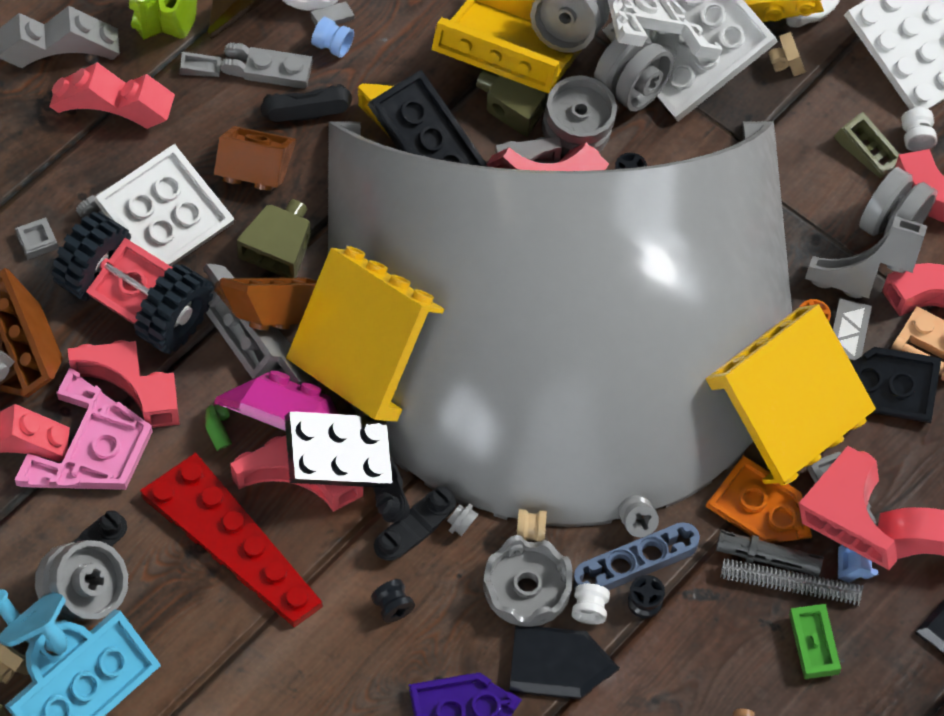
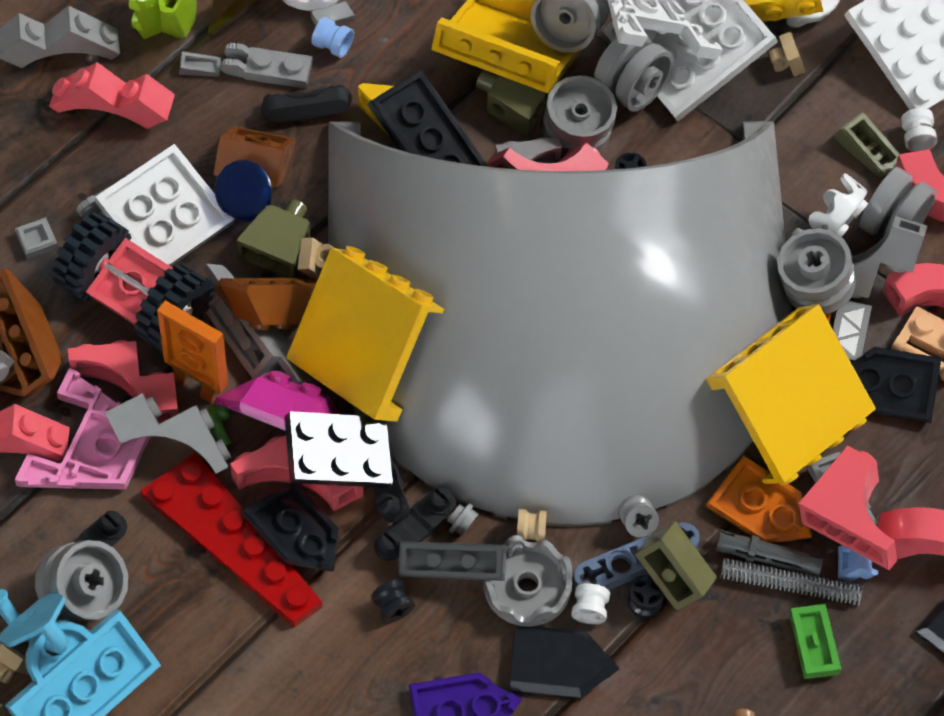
none -> light grey arch [105,393,231,474]
none -> orange tile [157,300,228,404]
none -> clear blue piece [215,160,272,222]
none -> black tile [240,483,339,572]
none -> tan tile [297,237,334,280]
none -> dark grey tile [398,541,507,581]
none -> olive brick [635,521,717,611]
none -> light grey wheel [777,228,856,314]
none -> white plate [793,173,868,237]

